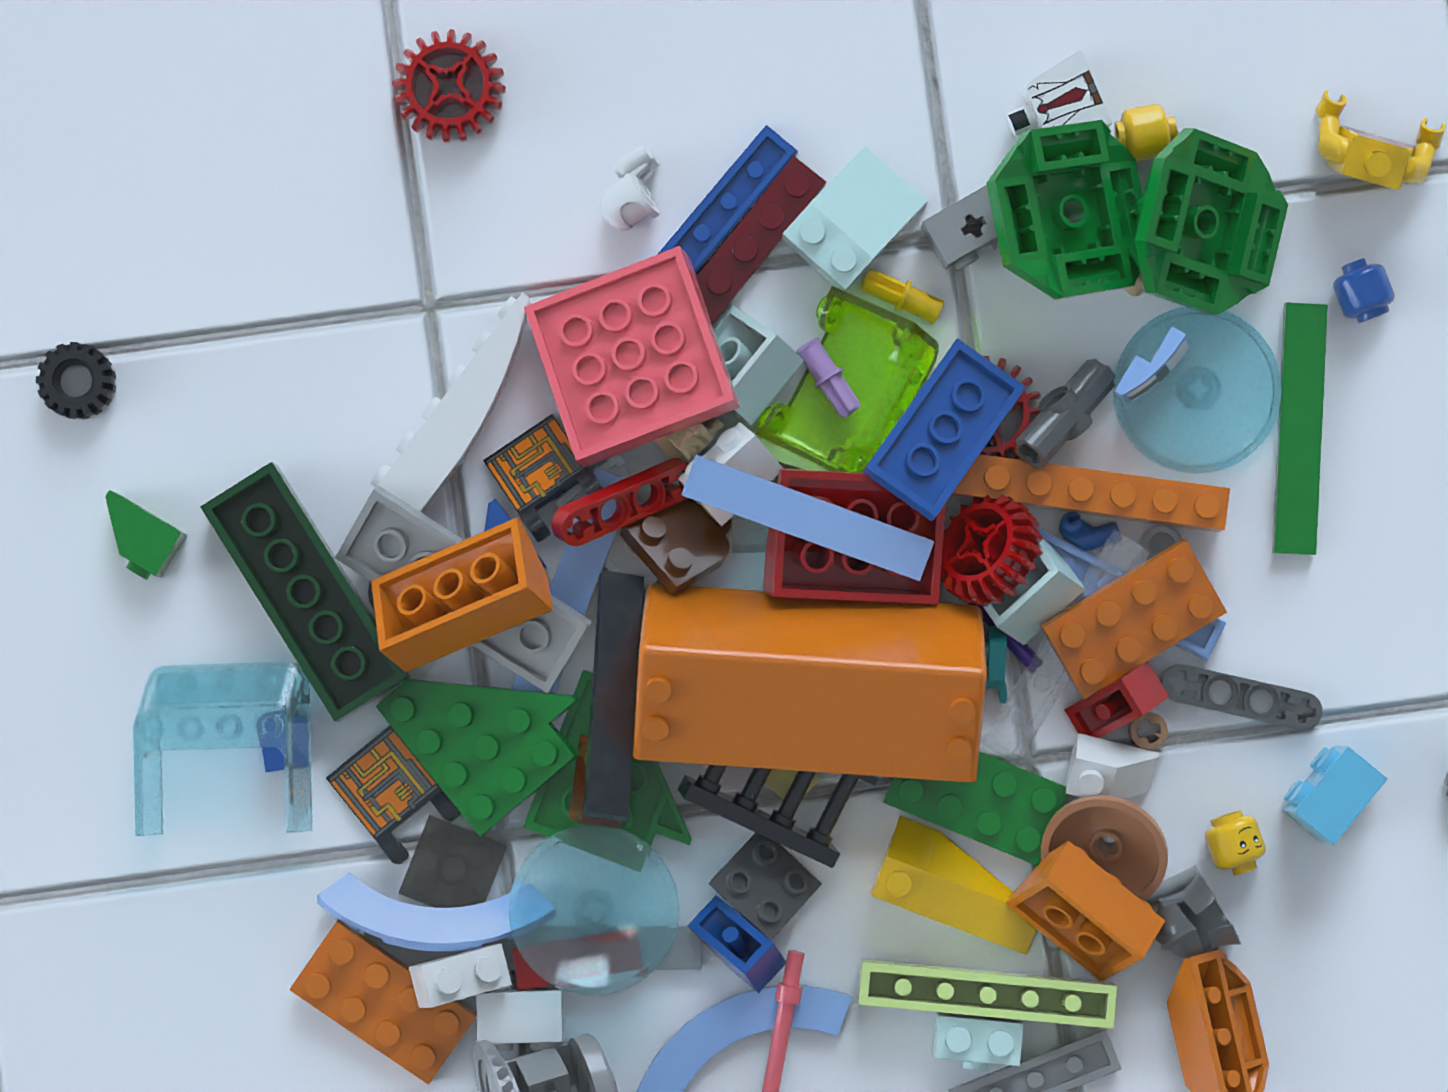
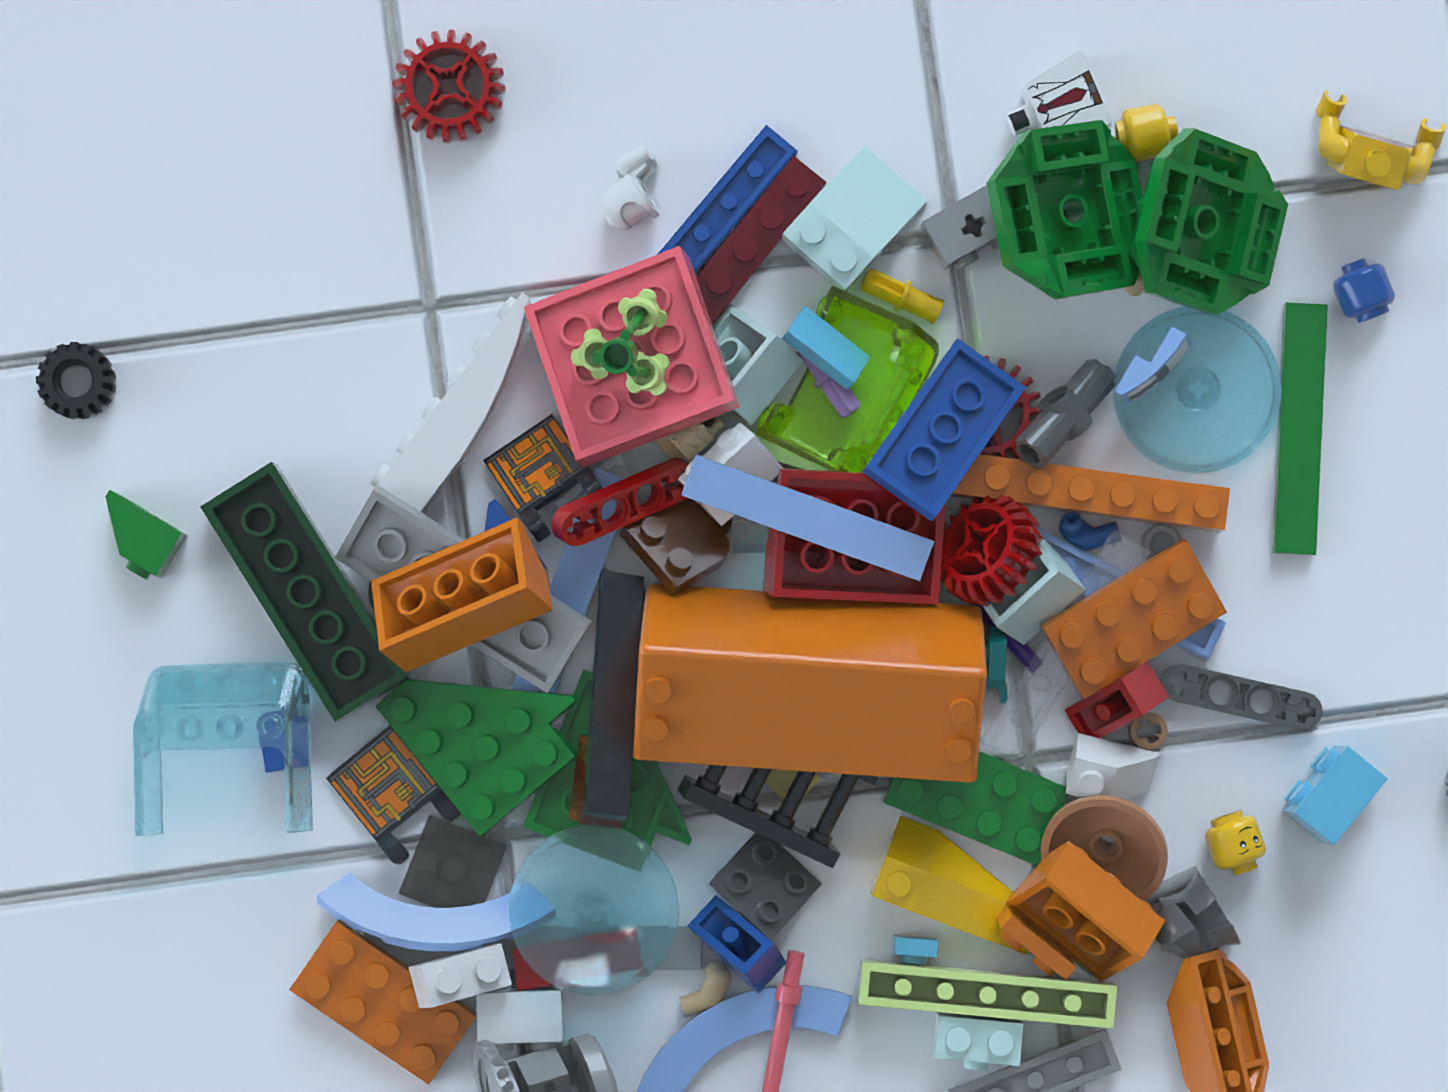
none -> yellowish green plant [571,289,670,396]
none -> tan arm [679,961,731,1017]
none -> medium azure tile [781,306,871,390]
none -> medium azure plate [893,935,938,964]
none -> orange plate [996,906,1077,980]

